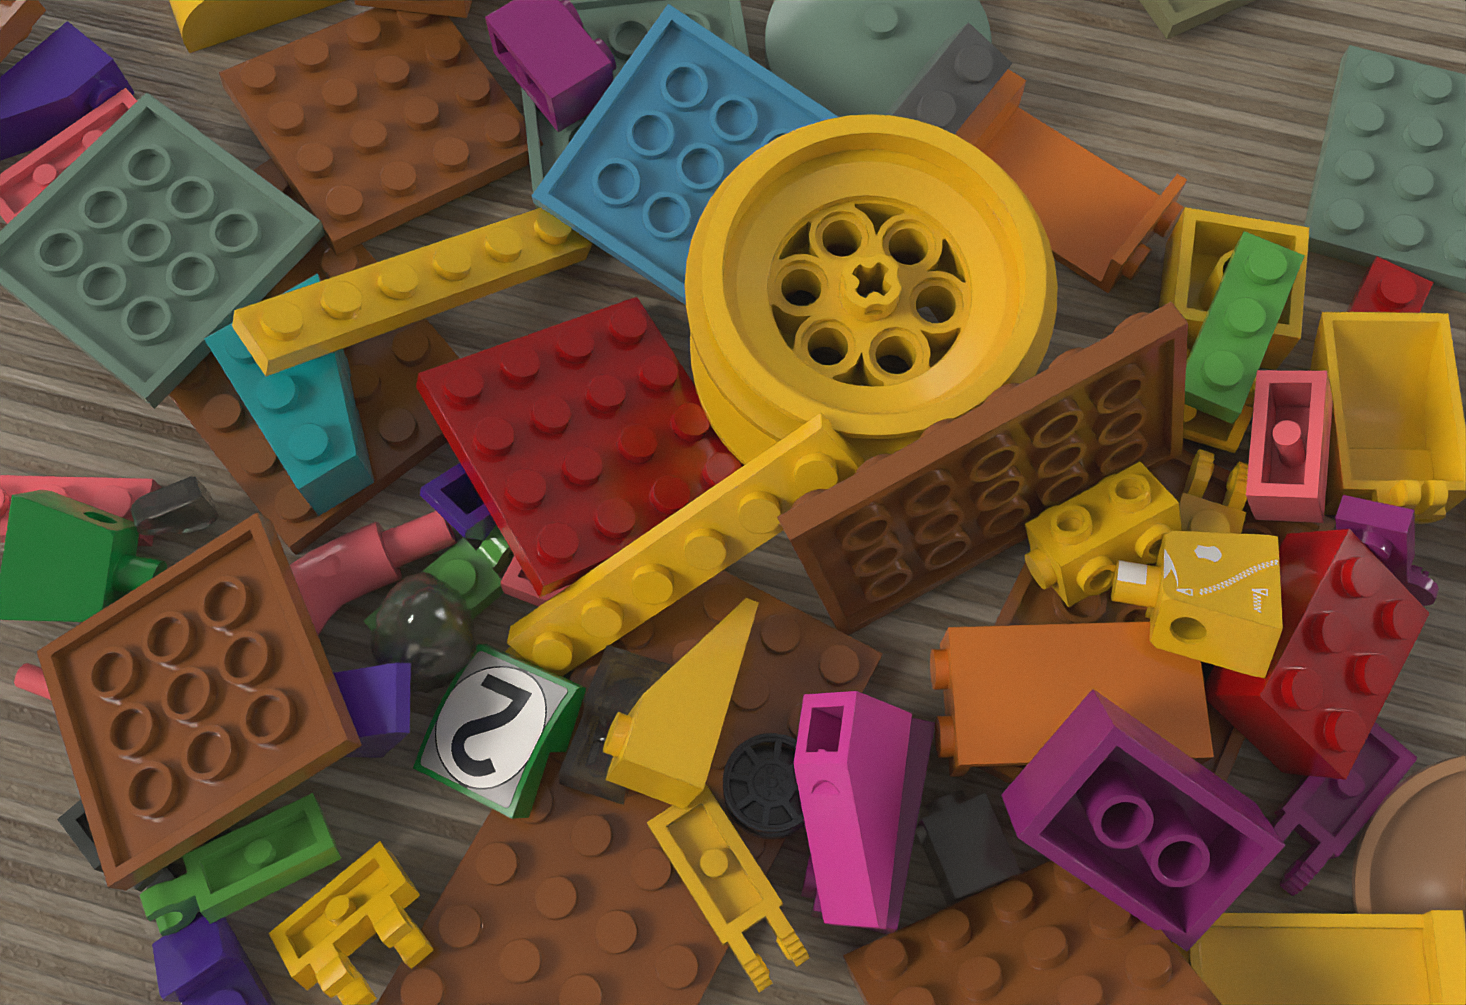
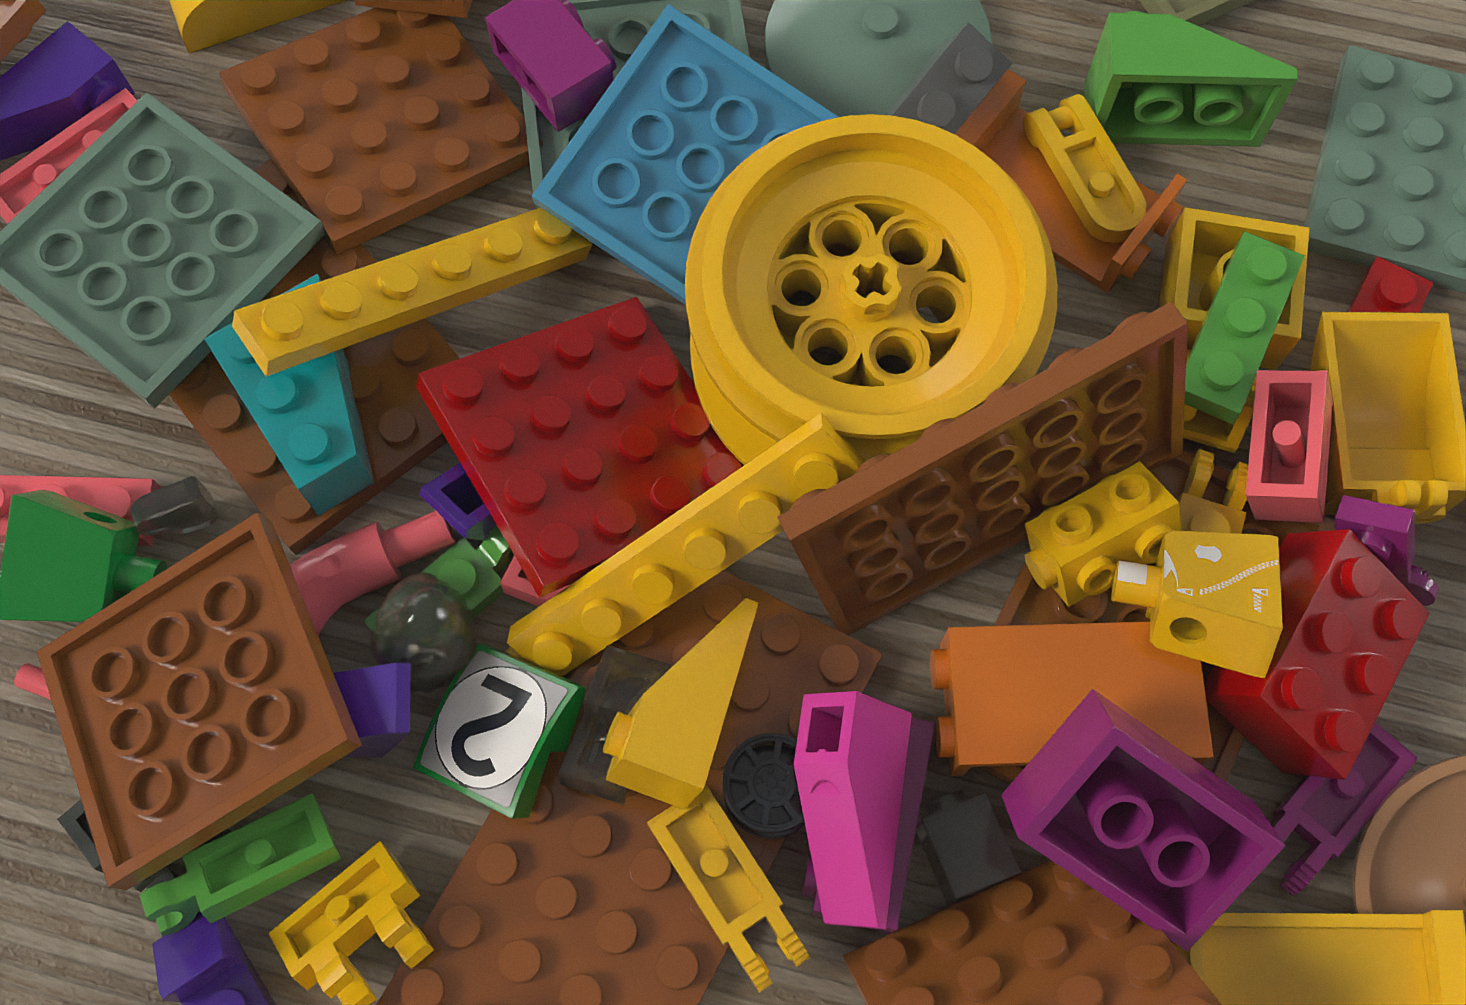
none -> yellow plate [1023,94,1147,243]
none -> bright green slope [1084,11,1298,147]

